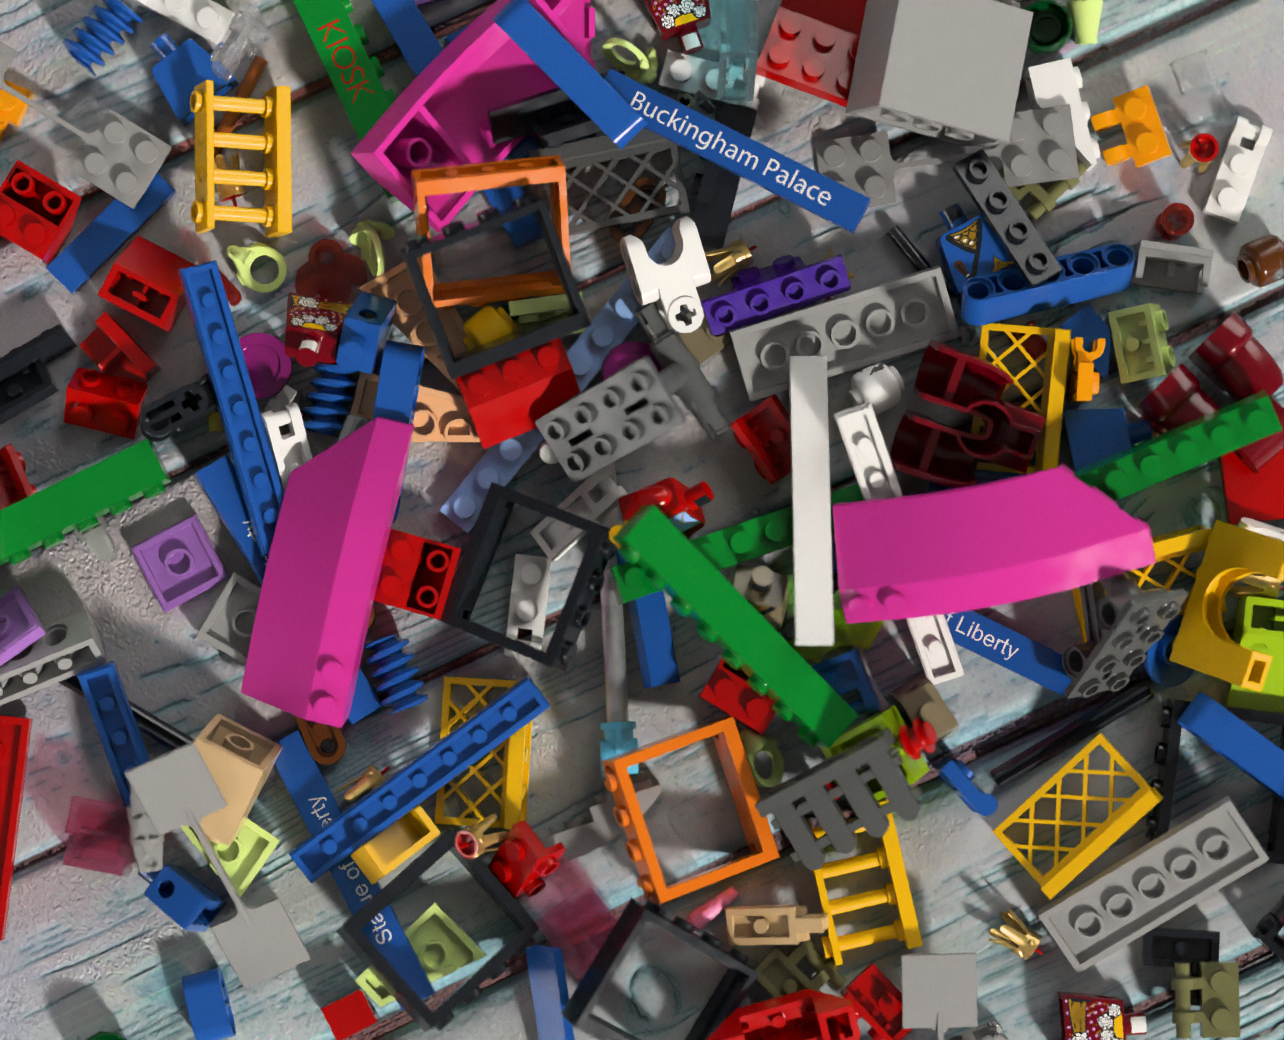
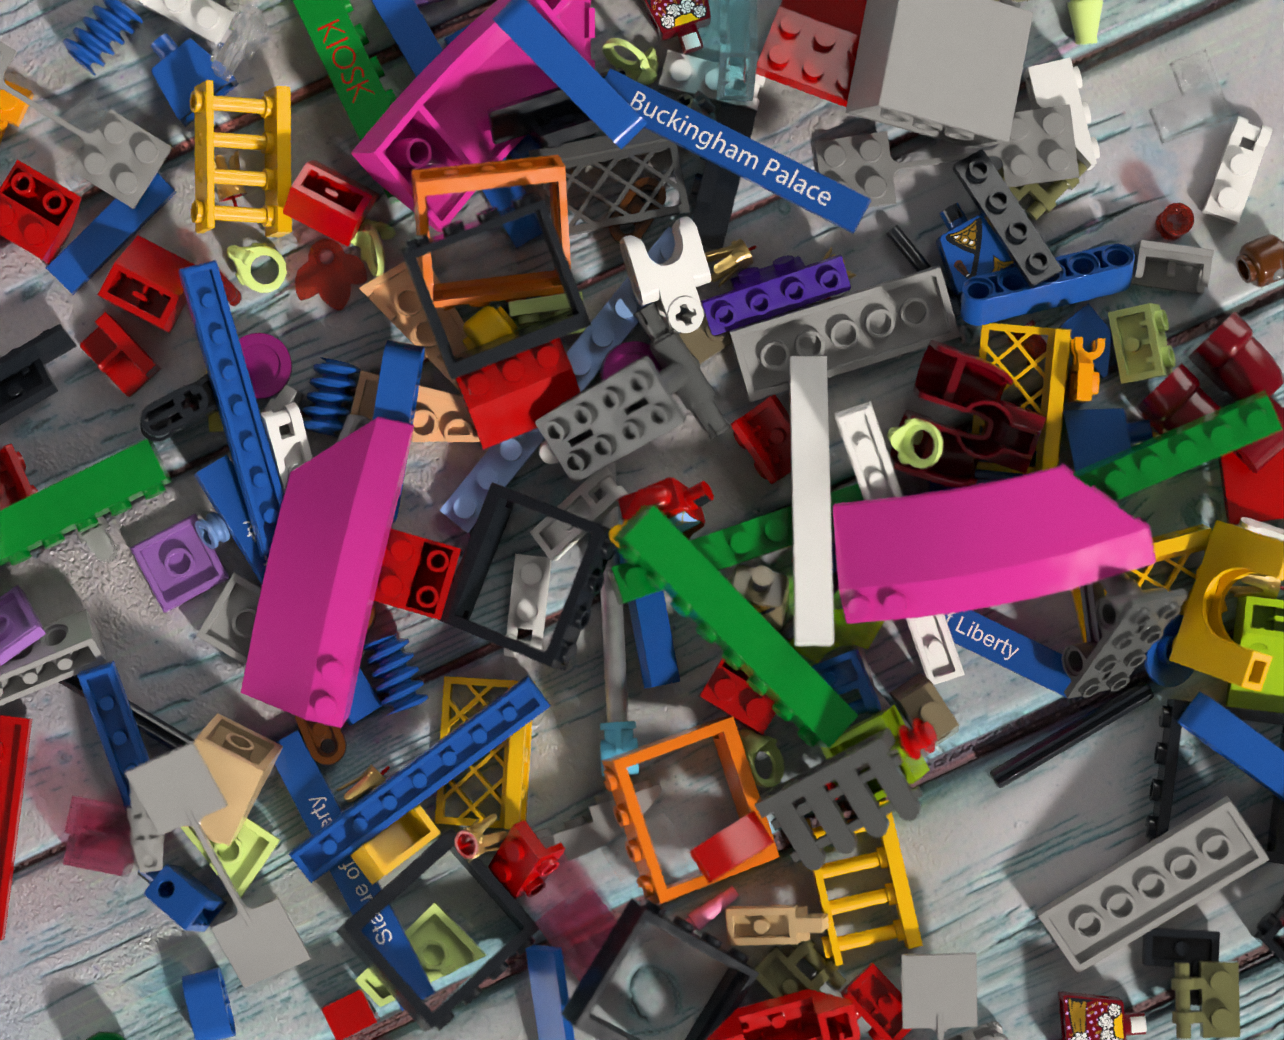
red bracket [64,368,148,440] -> none
dark orange bar [214,55,268,158] -> none
dark red torso [285,292,354,367] -> none
blue torso [336,291,397,374] -> none
white head [848,362,905,416] -> none
blue plate [933,758,998,816] -> none
pearl gold piece [988,909,1043,960] -> none
yellow fence [992,732,1164,900] -> none
dark green hair [1023,0,1073,55] -> none
light orange plate [1090,85,1173,168] -> none
red piece [1179,133,1219,174] -> none
none -> medium blue bush [195,512,230,549]
none -> red slope [282,160,380,247]
none -> red slope [689,811,774,884]
none -> yellowish green piece [887,418,943,469]

